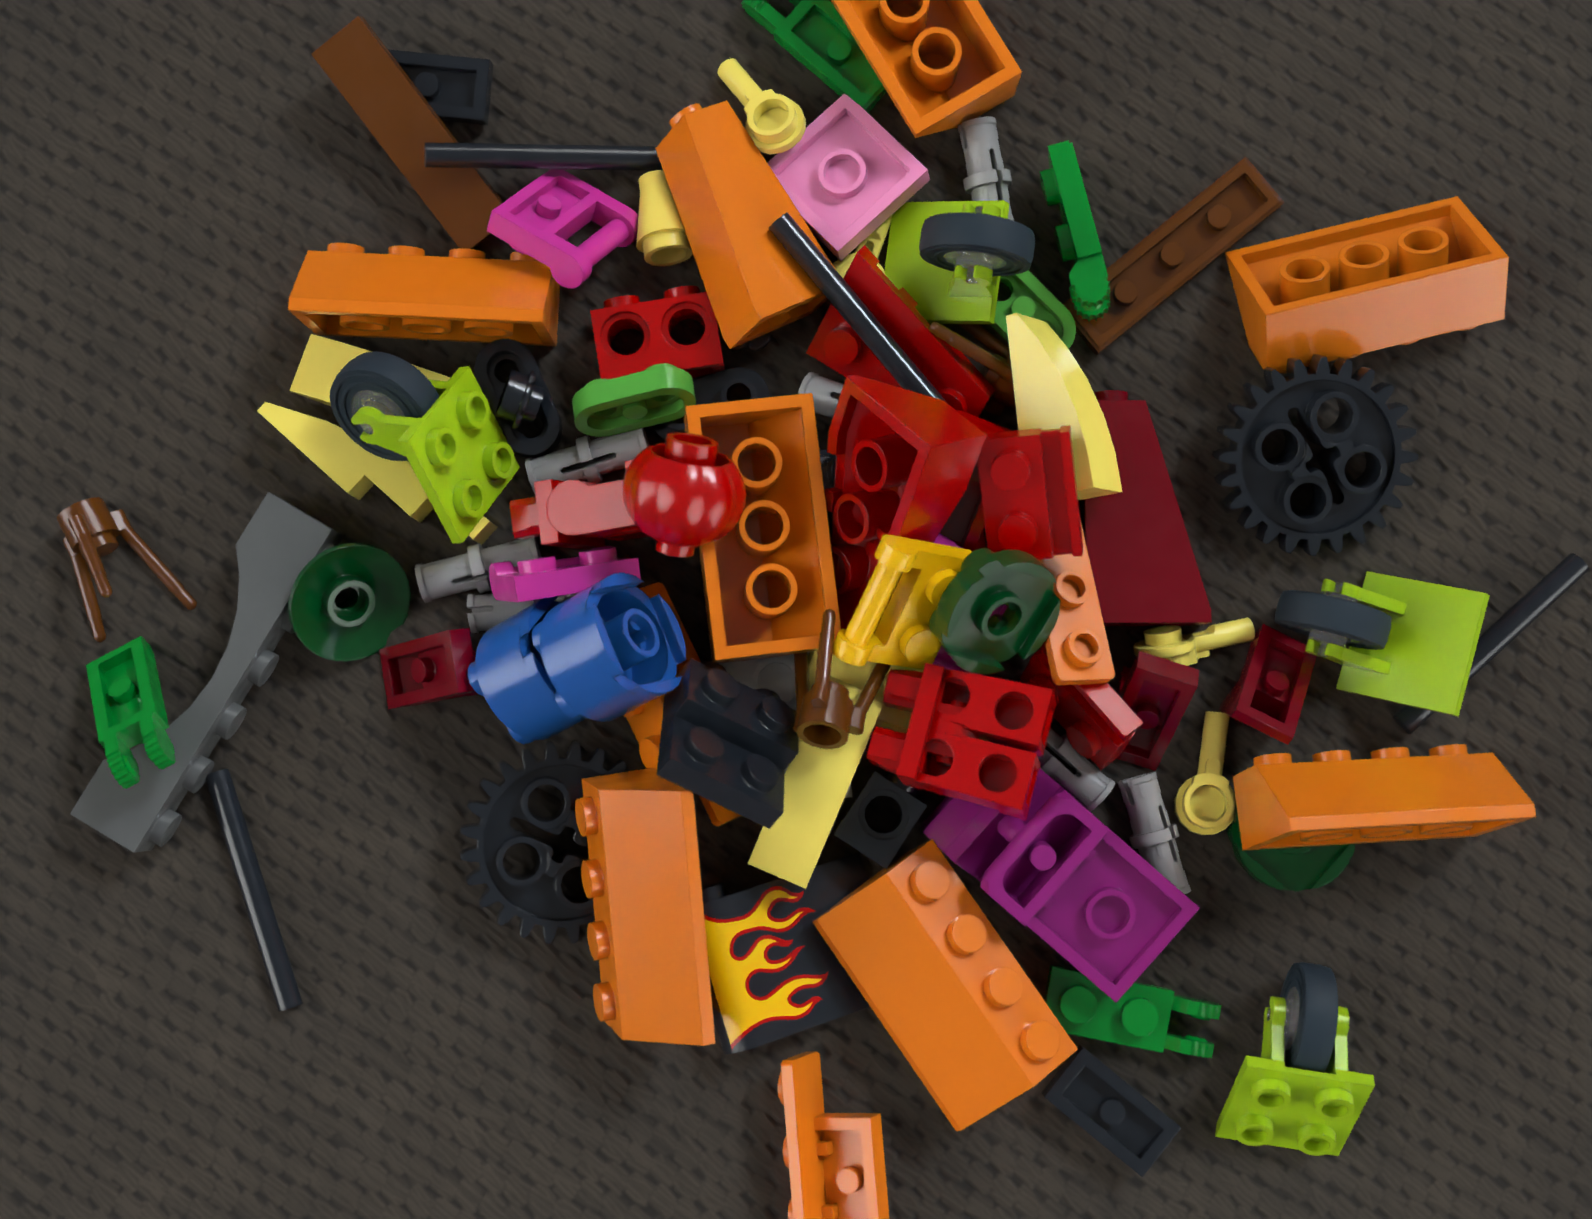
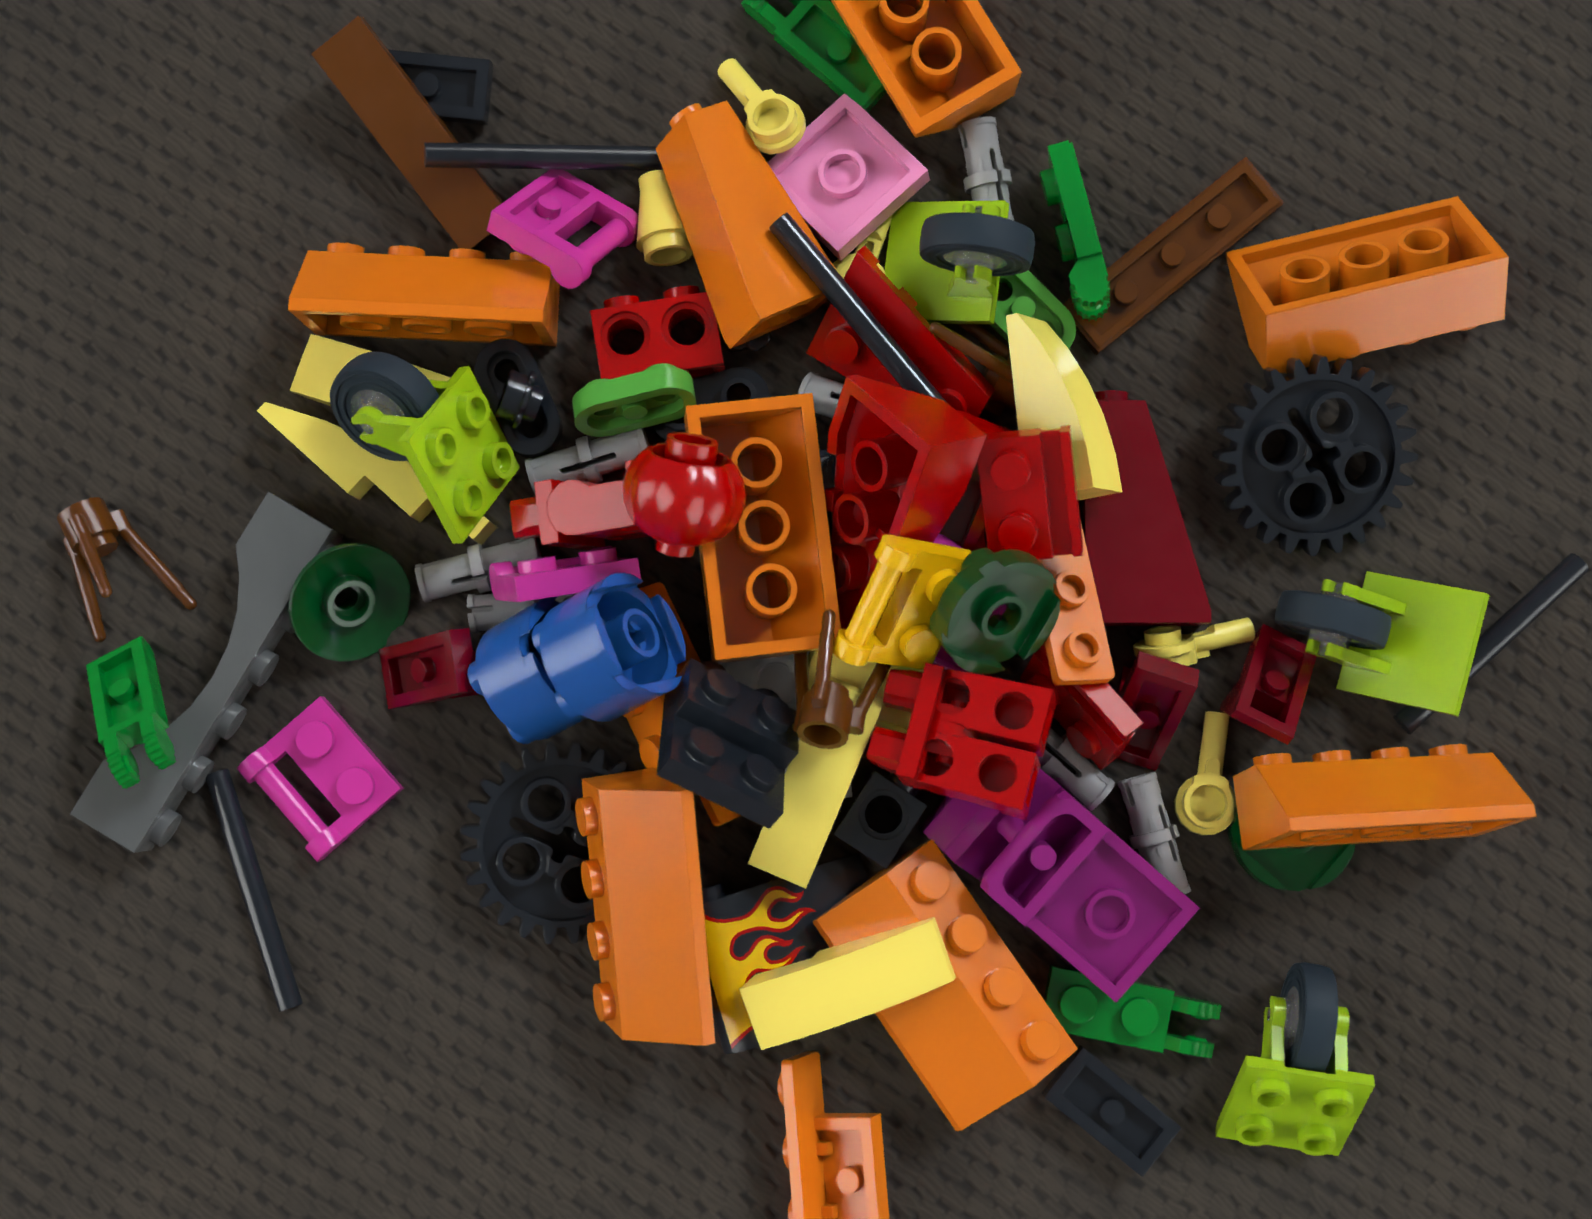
none -> dark pink plate [237,696,404,862]
none -> light yellow slope [739,917,956,1050]

